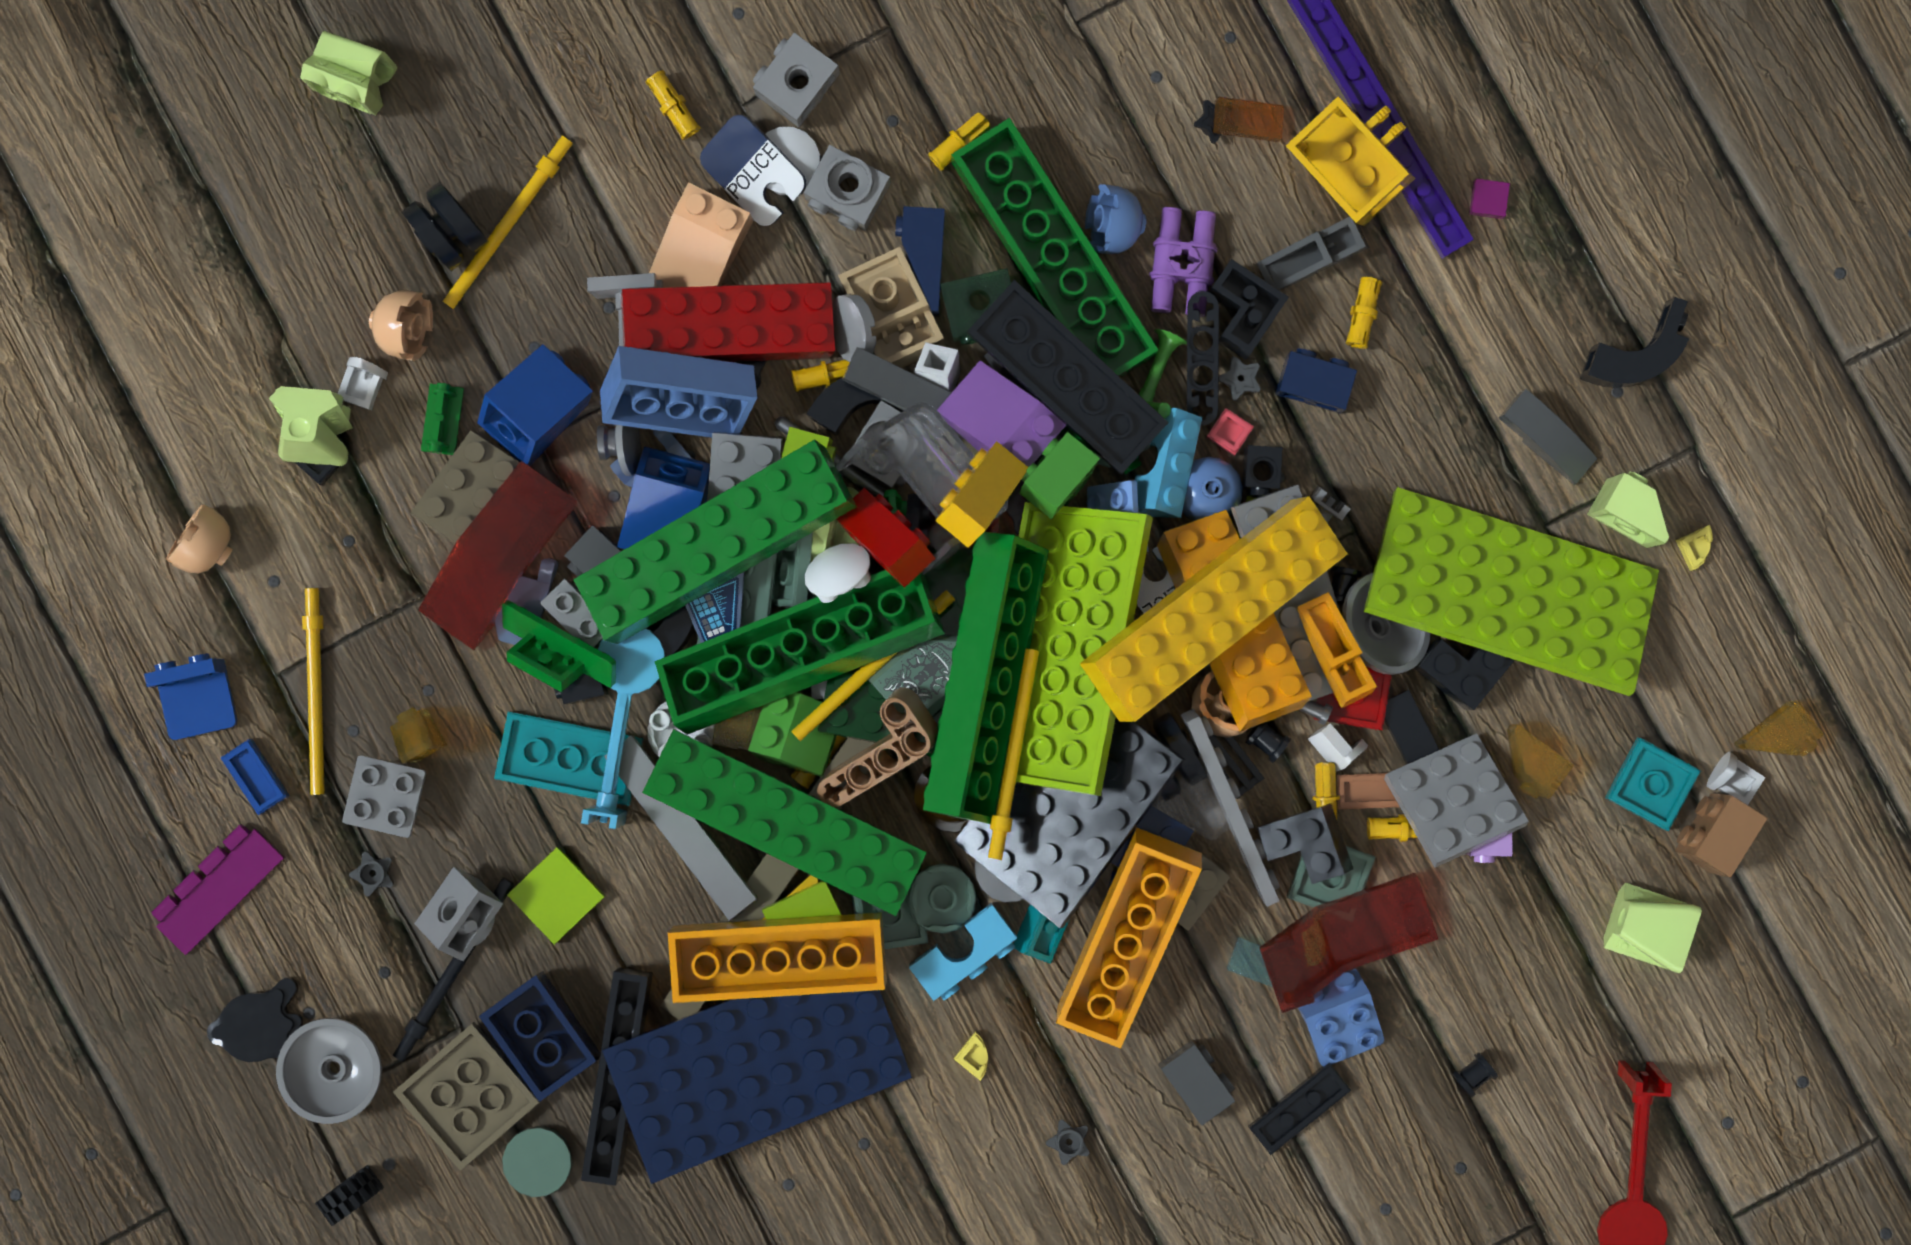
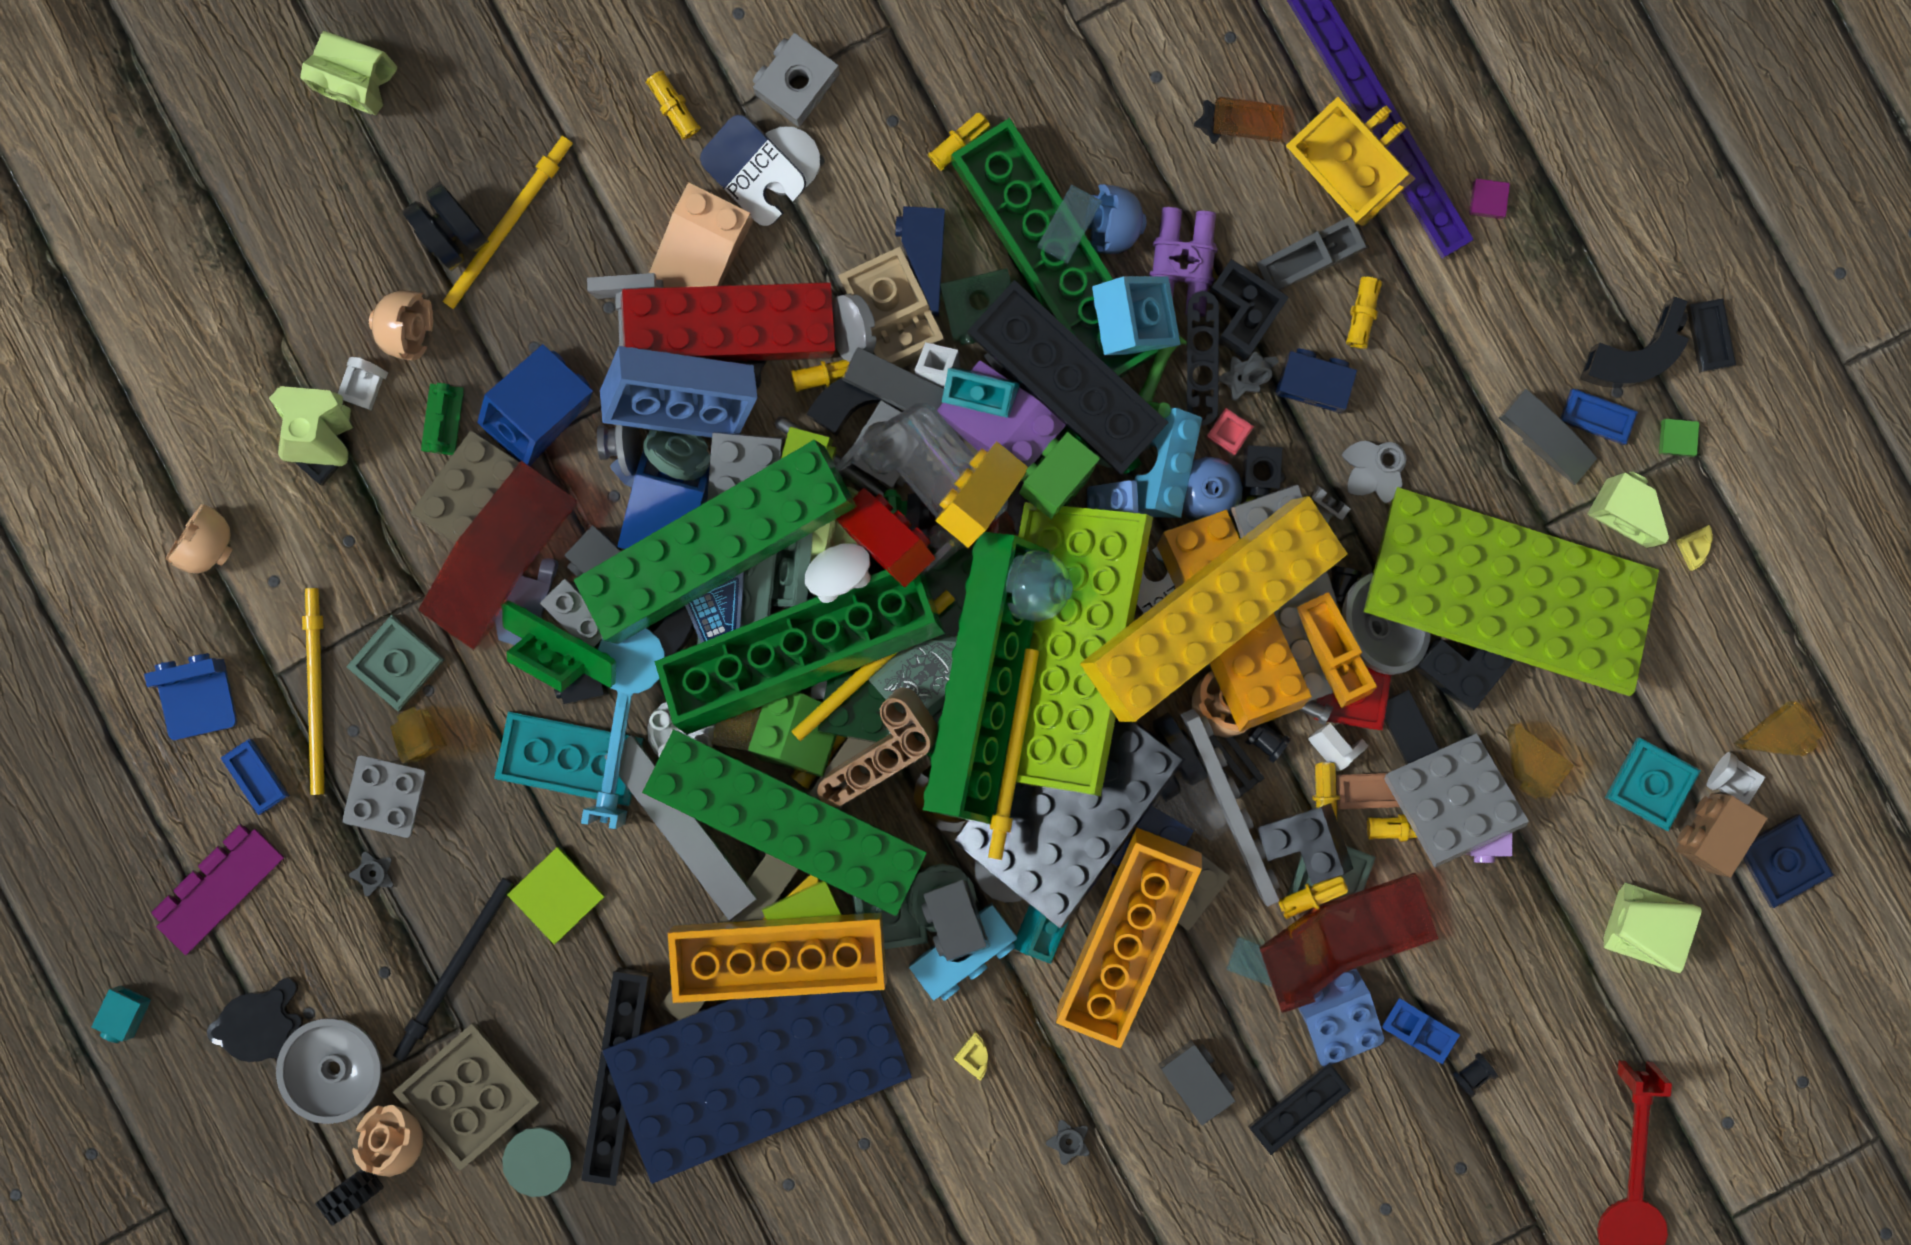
light grey brick [414,867,503,961] -> none
dark blue brick [479,971,601,1102] -> none
light grey brick [804,145,891,231] -> none
none -> teal brick [91,985,151,1043]
none -> sand green tile [347,615,445,712]
none -> light nougat cylinder [353,1105,423,1177]
none -> sand green tile [643,429,711,481]
none -> dark grey brick [921,880,990,961]
none -> teal slope [941,367,1020,418]
none -> clear light blue cylinder [1006,549,1073,621]
none -> clear light blue tile [1038,184,1102,264]
none -> medium azure slope [1092,276,1180,355]
none -> dark grey plate [1234,352,1279,386]
none -> yellow axle [1278,875,1348,920]
none -> light grey plate [1342,440,1406,503]
none -> blue slope [1381,998,1460,1065]
none -> blue tile [1560,388,1638,445]
none -> bright green tile [1659,419,1699,457]
none -> black tile [1686,298,1736,373]
none -> dark blue tile [1743,814,1833,908]

